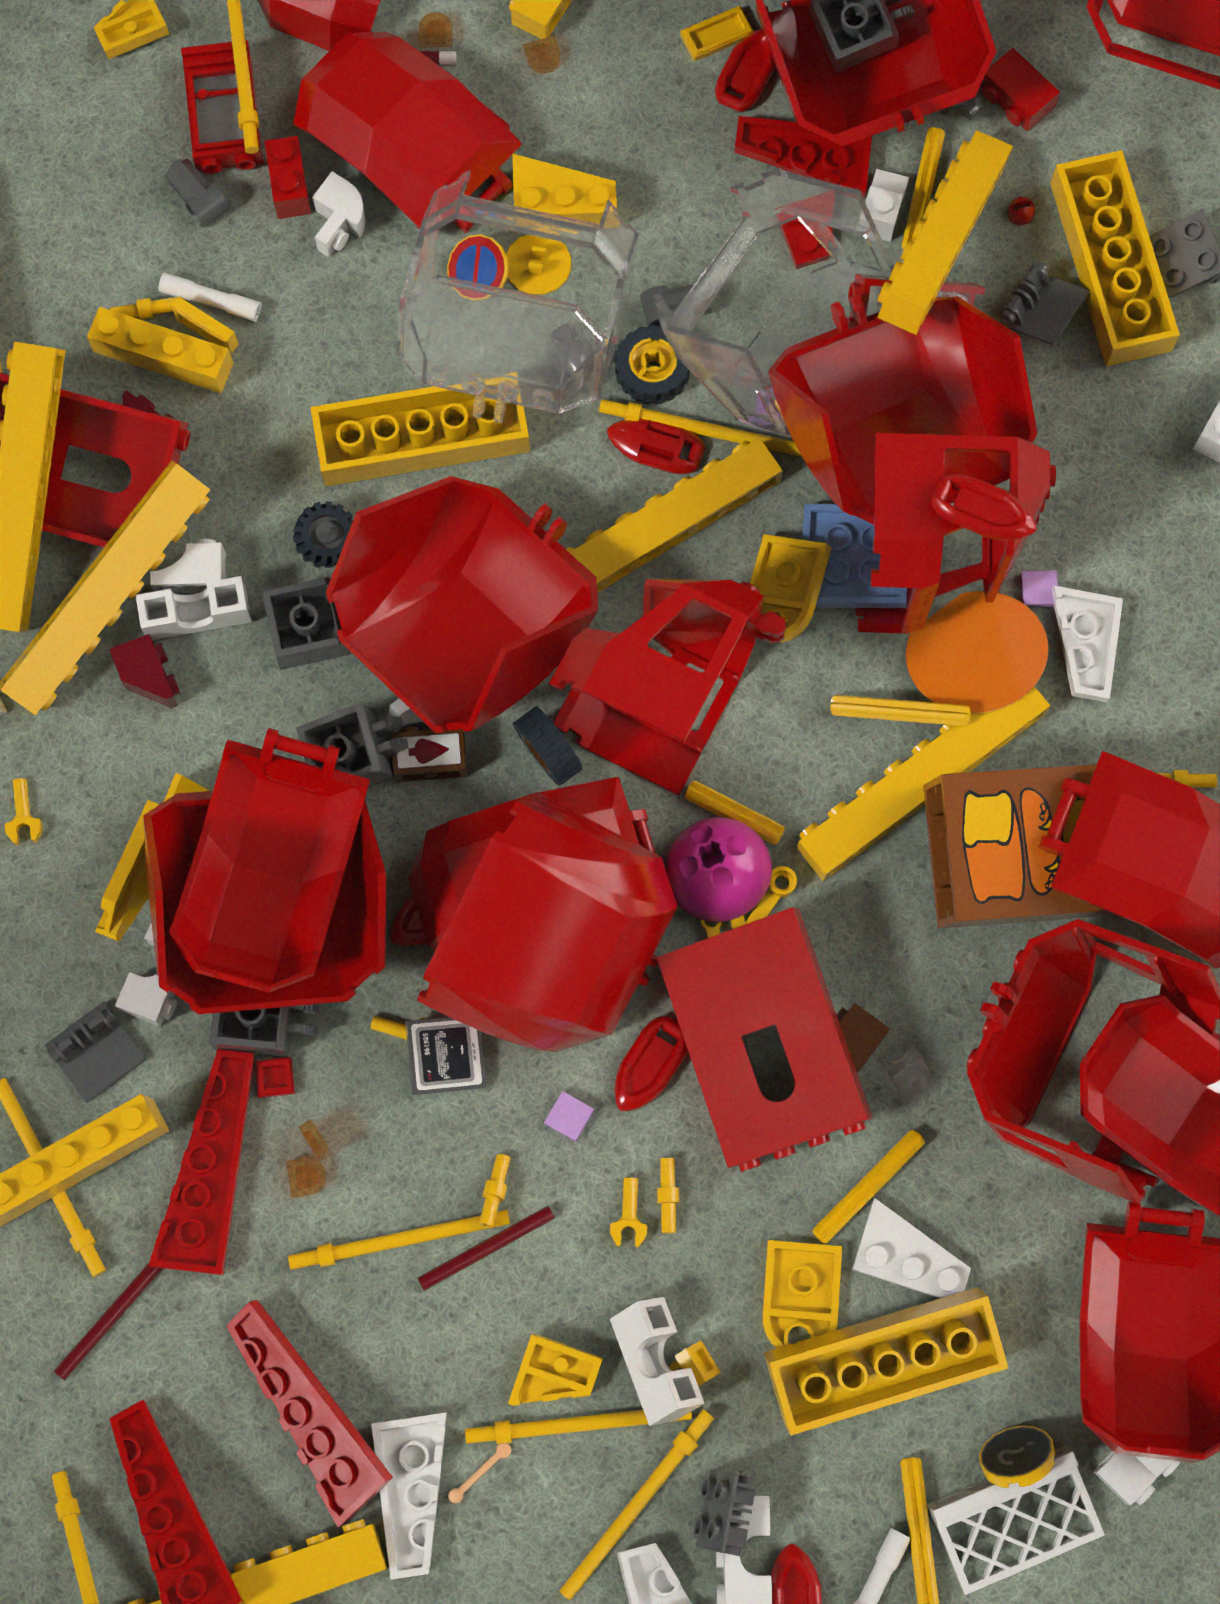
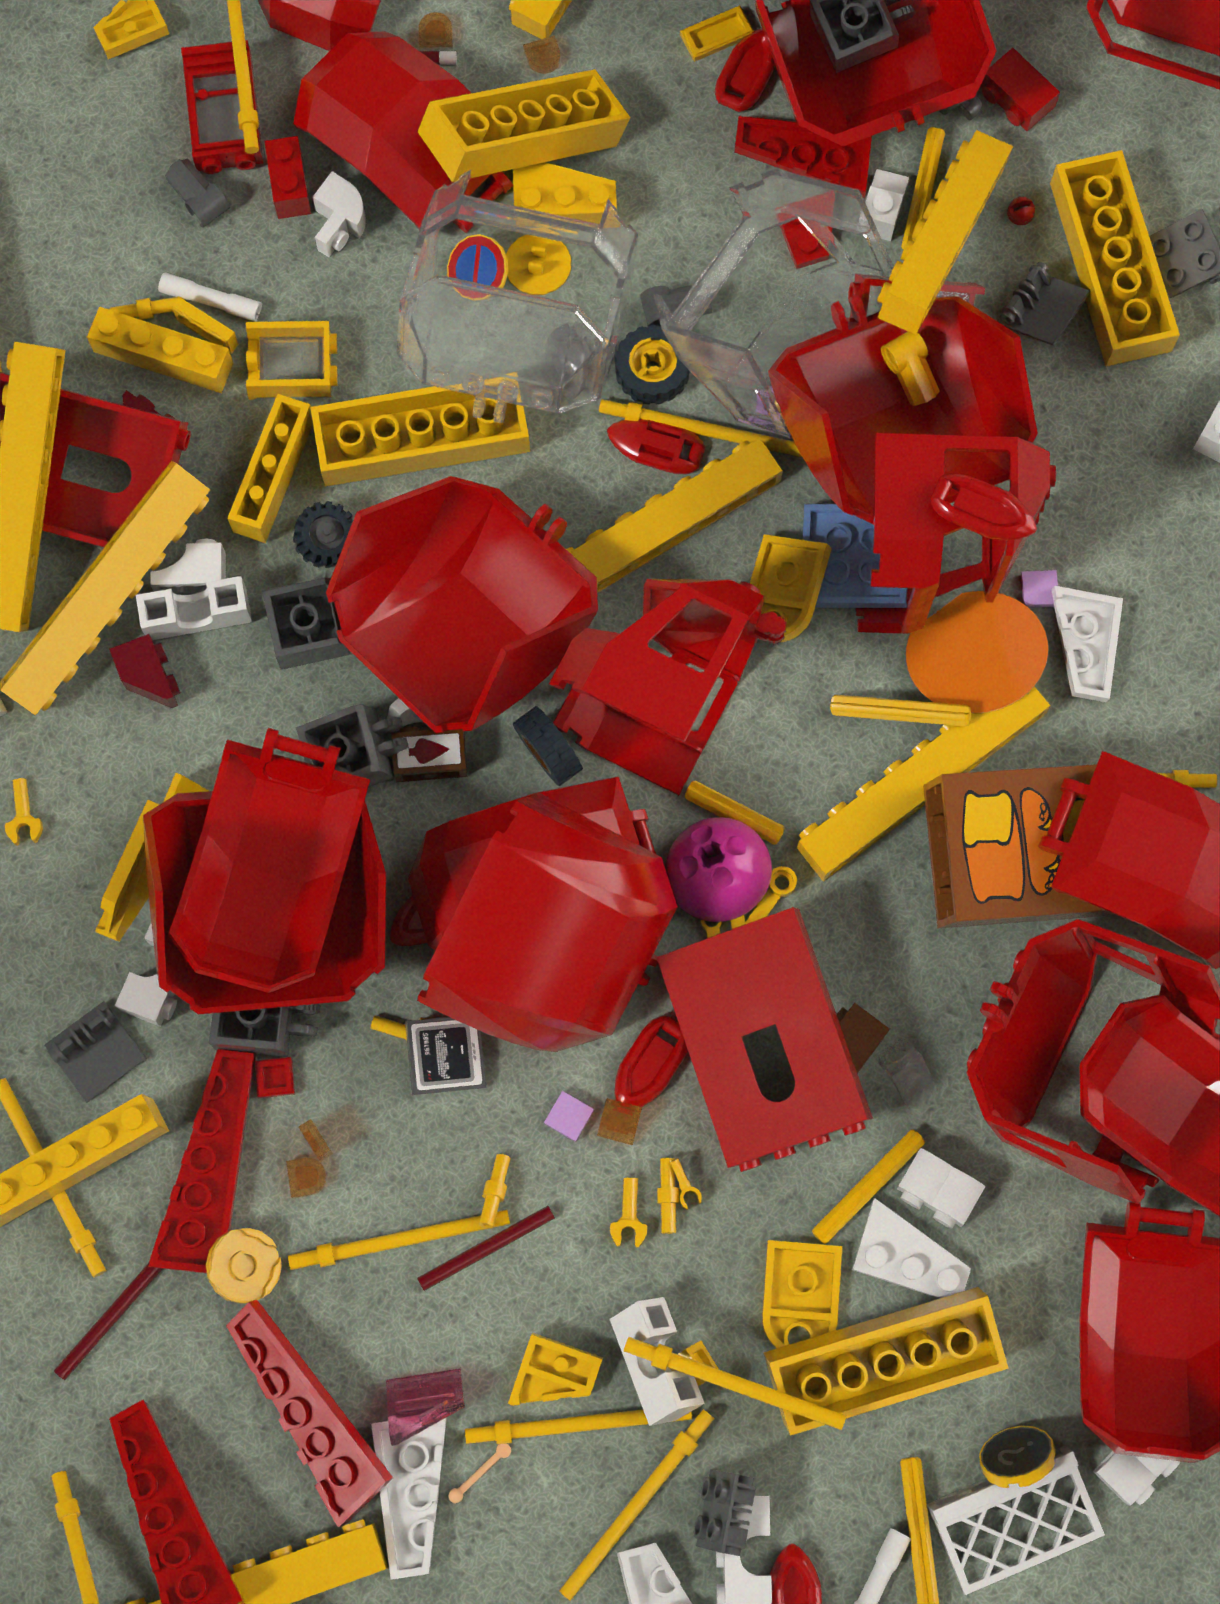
none -> yellow tile [206,1228,282,1304]
none -> yellow brick [227,393,313,543]
none -> window [246,321,338,400]
none -> clear pink wing [386,1368,465,1446]
none -> yellow brick [418,69,631,182]
none -> clear orange tile [597,1098,642,1145]
none -> yellow bar [624,1337,847,1430]
none -> yellow hand [670,1158,702,1210]
none -> yellow piece [881,332,940,406]
none -> white brick [897,1148,986,1229]

